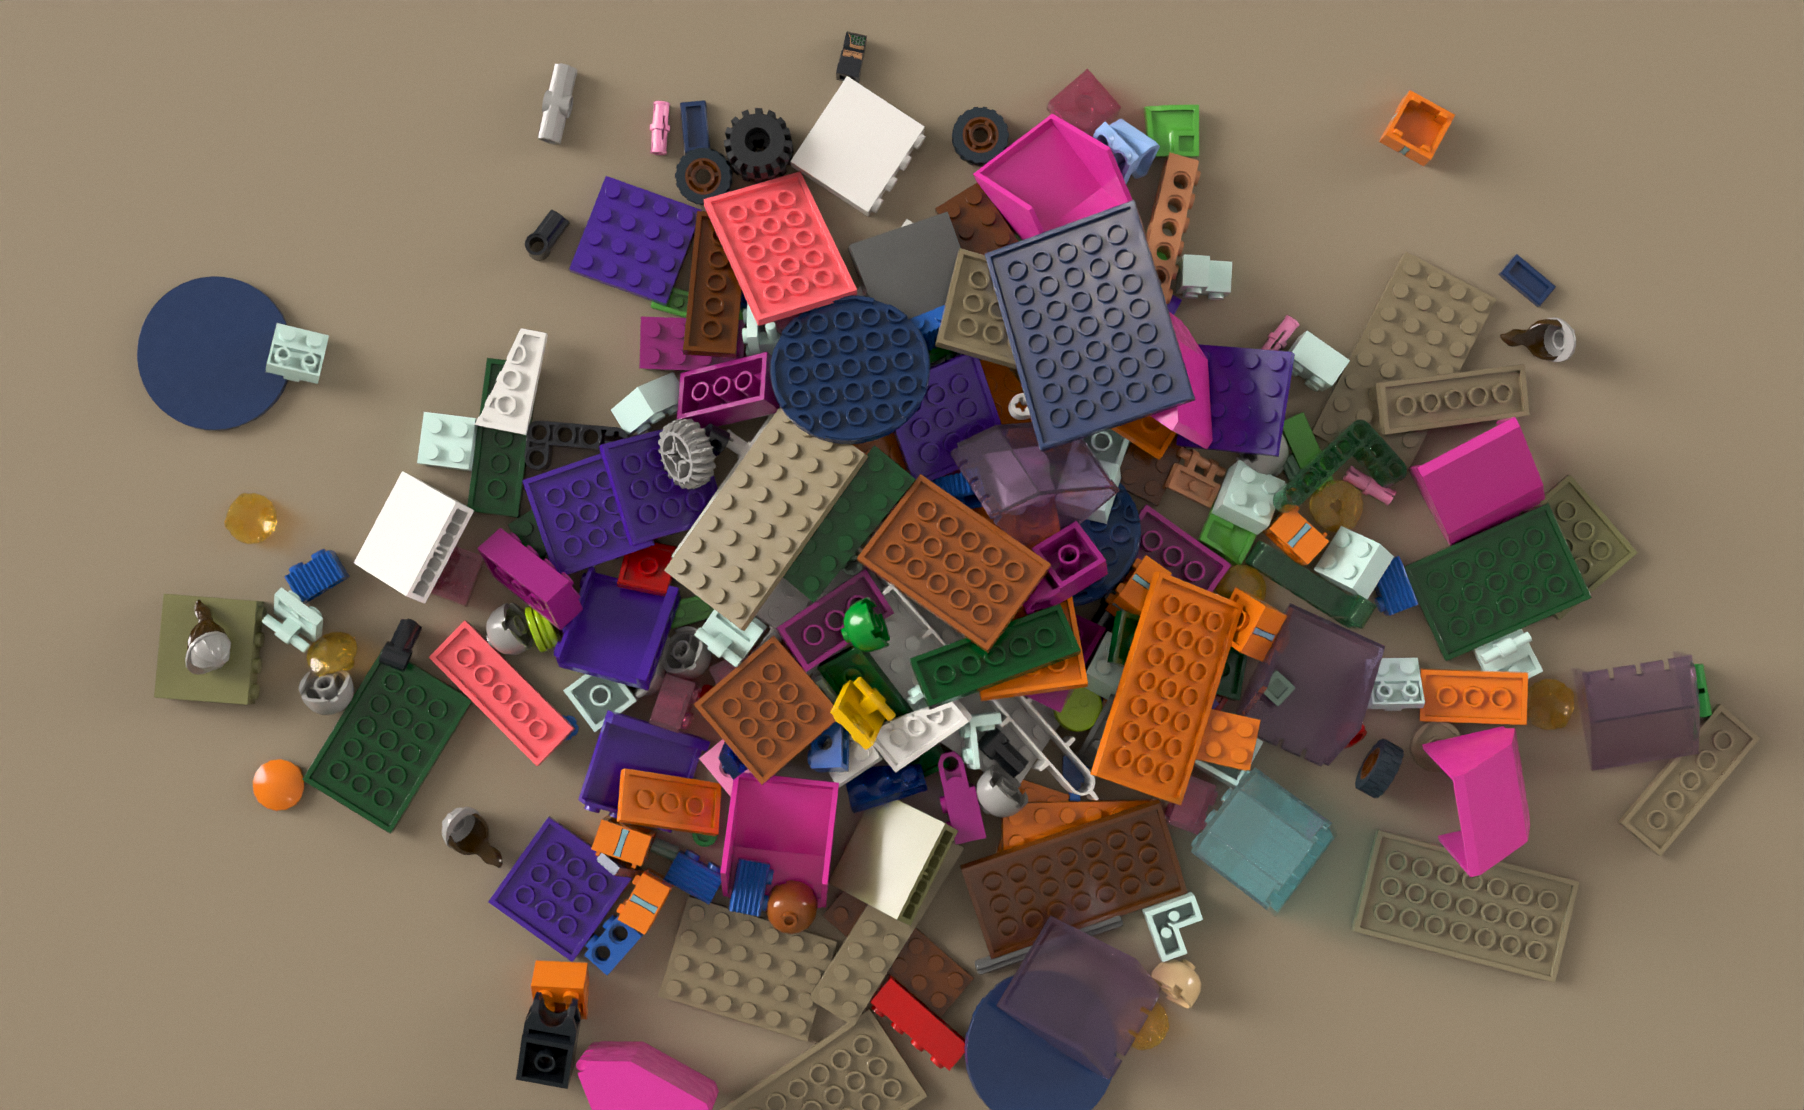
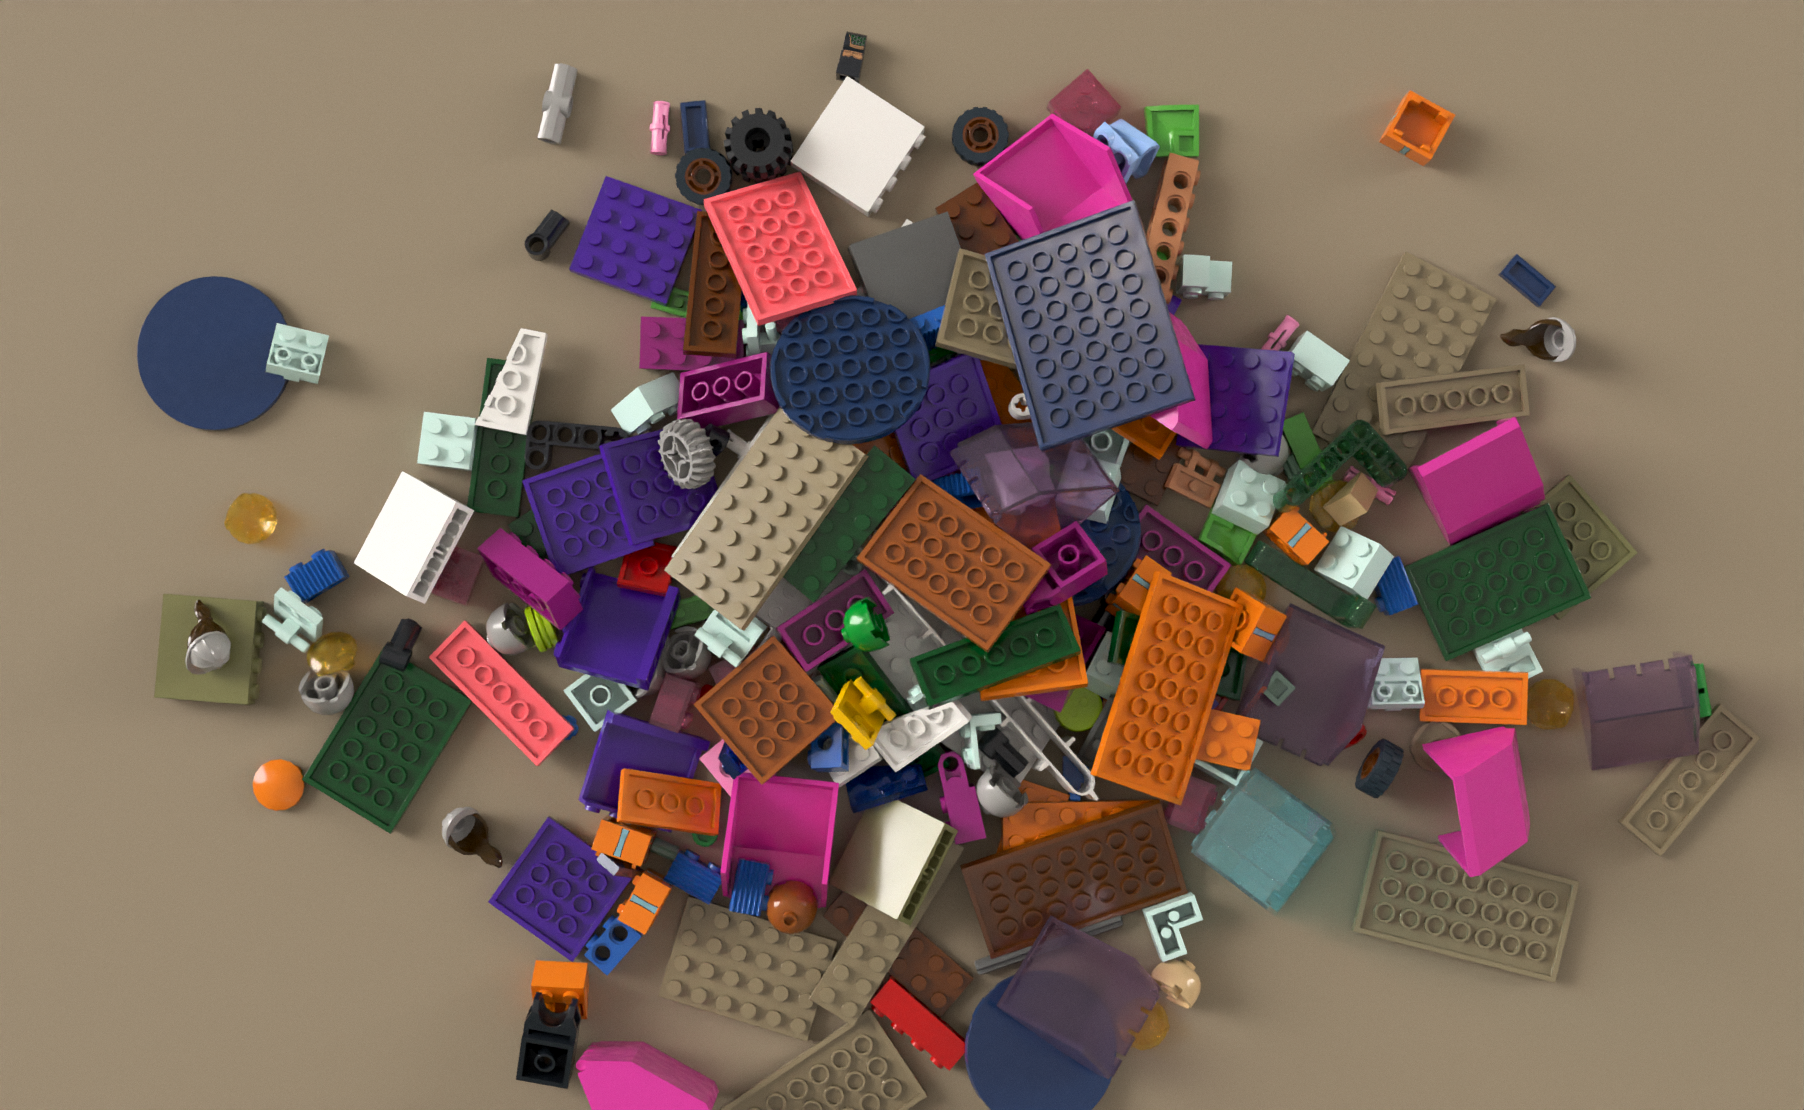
none -> tan slope [1323,471,1378,526]

